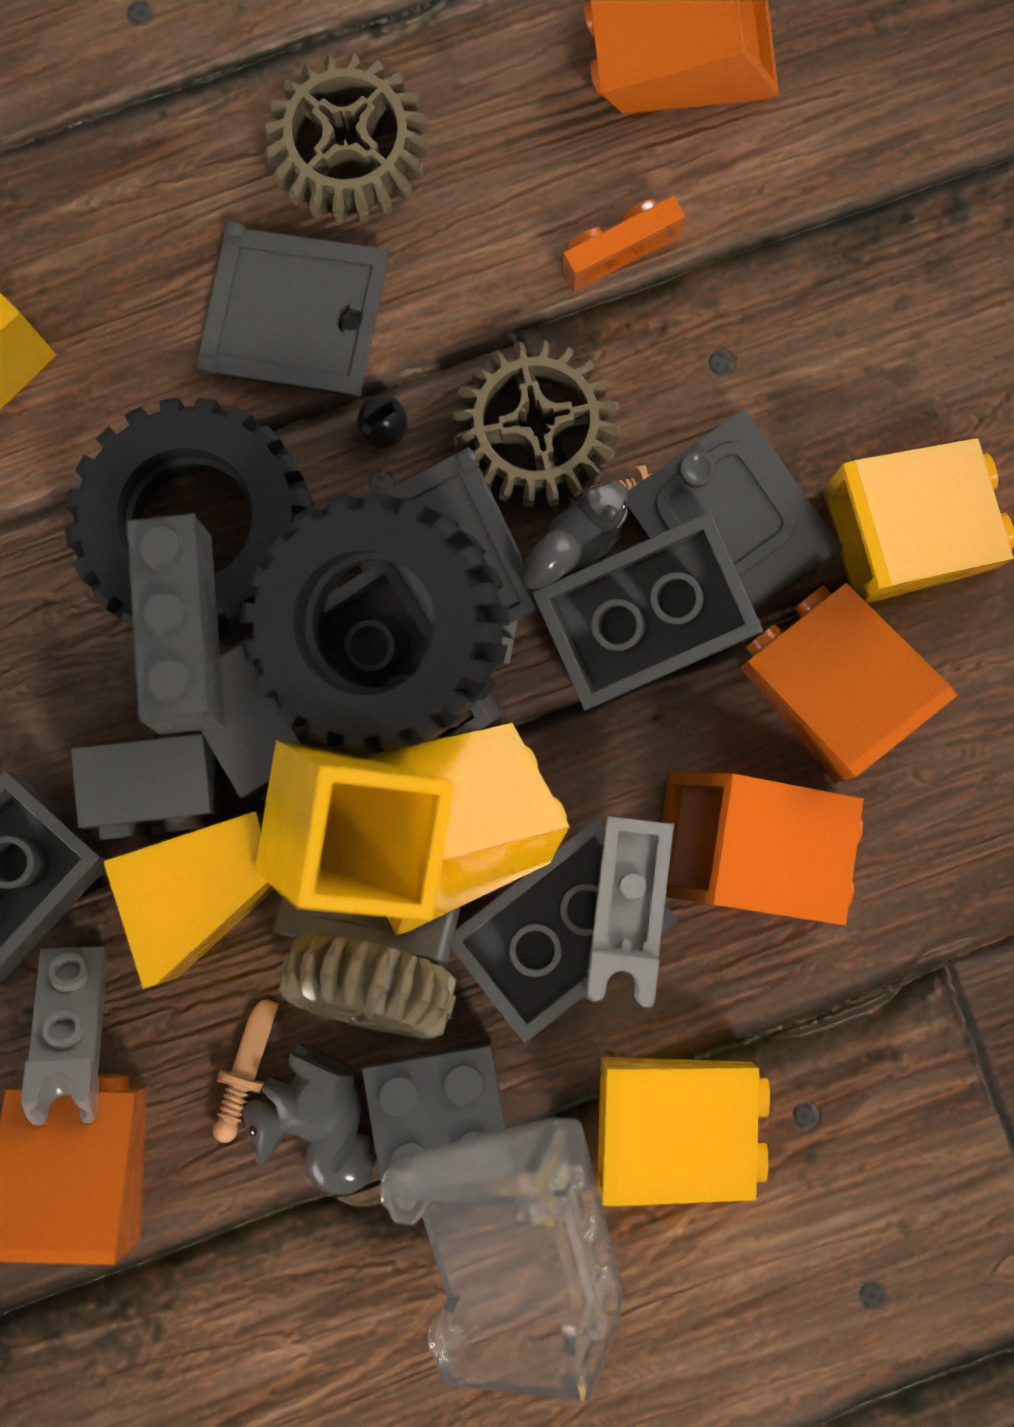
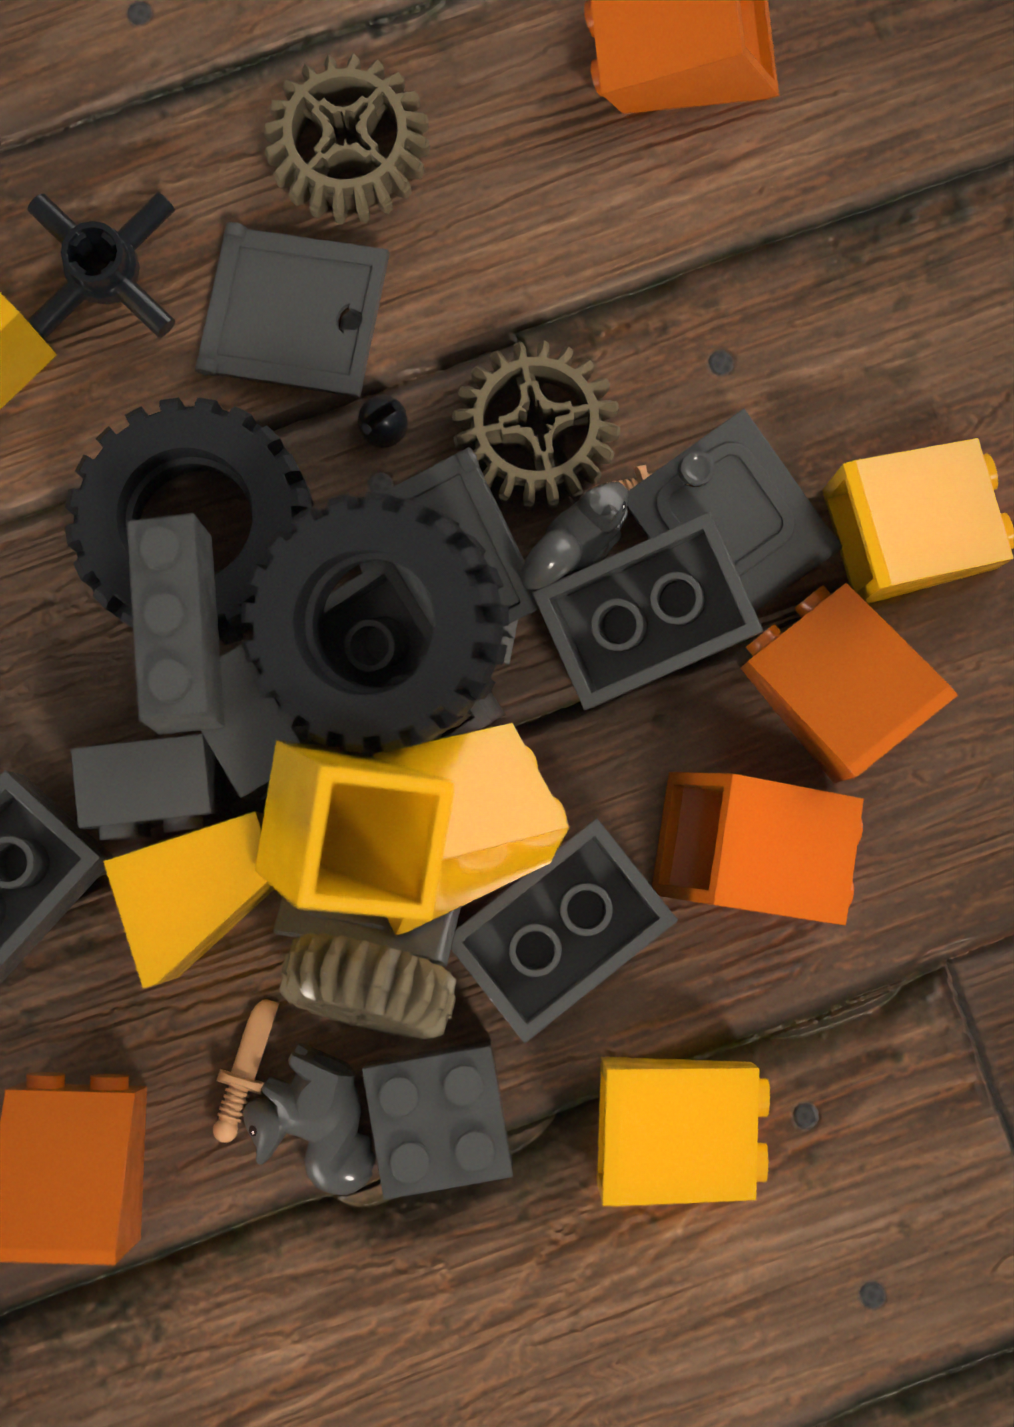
light grey plate [21,946,108,1126] -> none
clear windscreen [381,1117,622,1401] -> none
orange piece [562,195,686,293] -> none
light grey plate [586,816,674,1007] -> none
none -> black bar [27,192,175,339]

